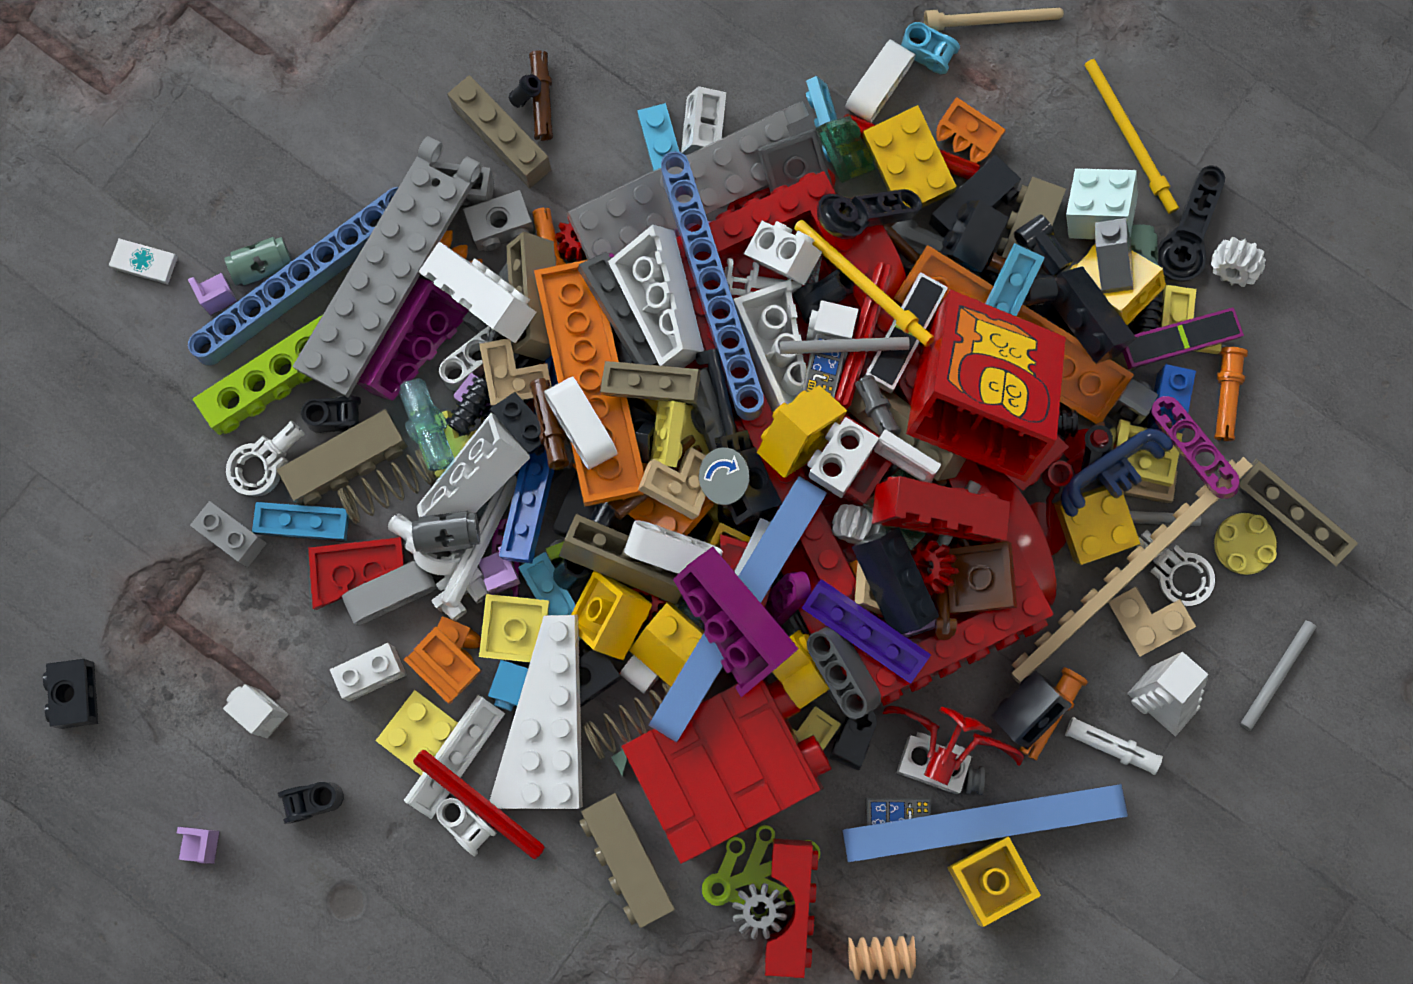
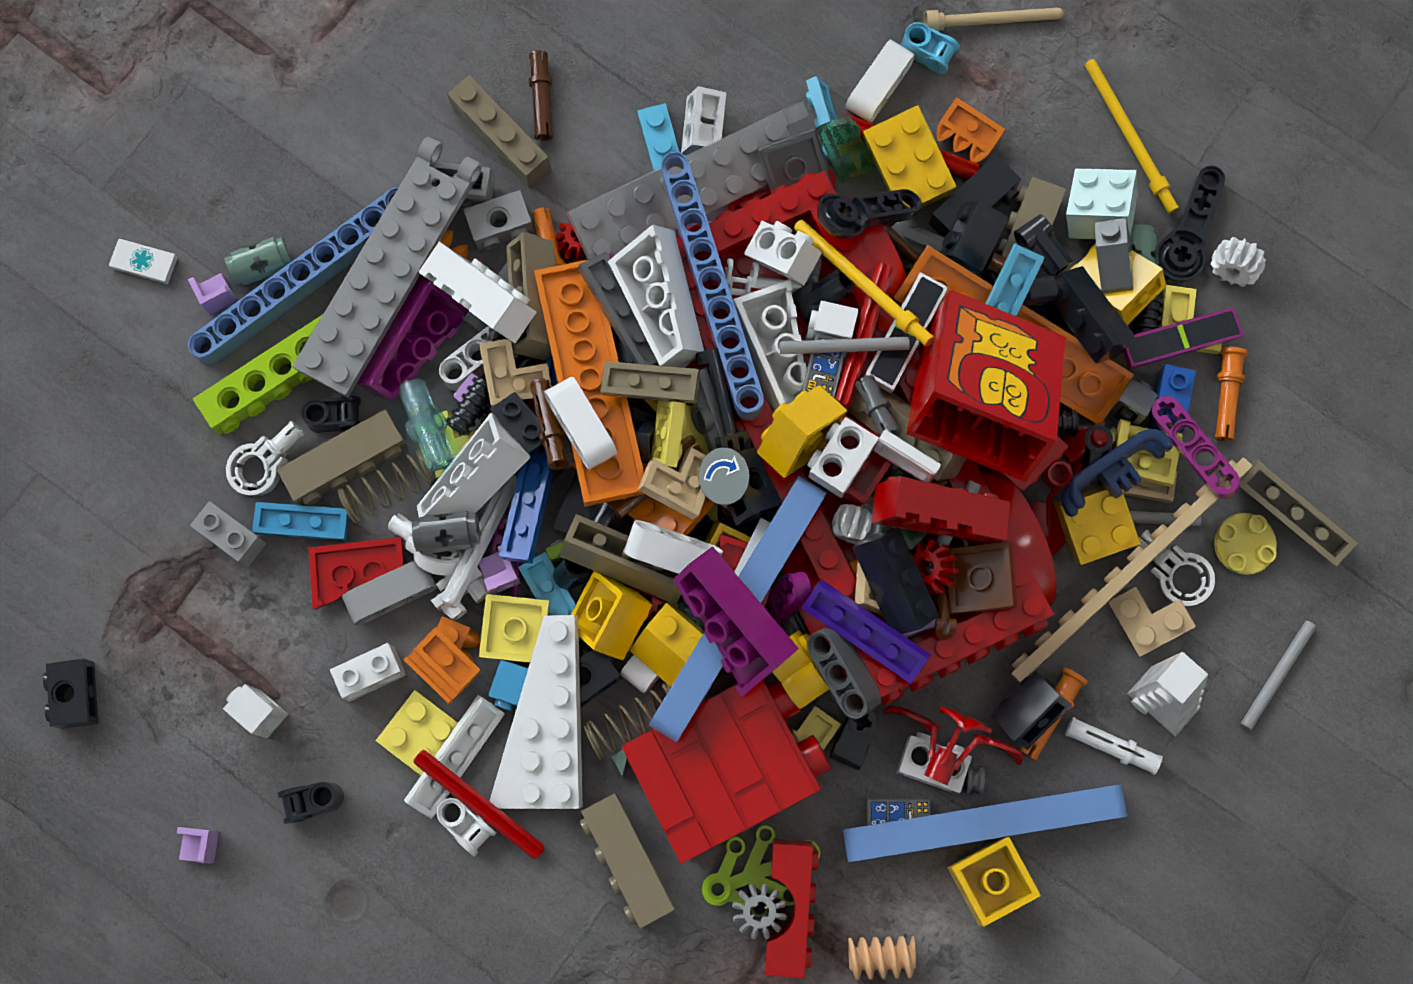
black pin [509,74,541,108] -> none

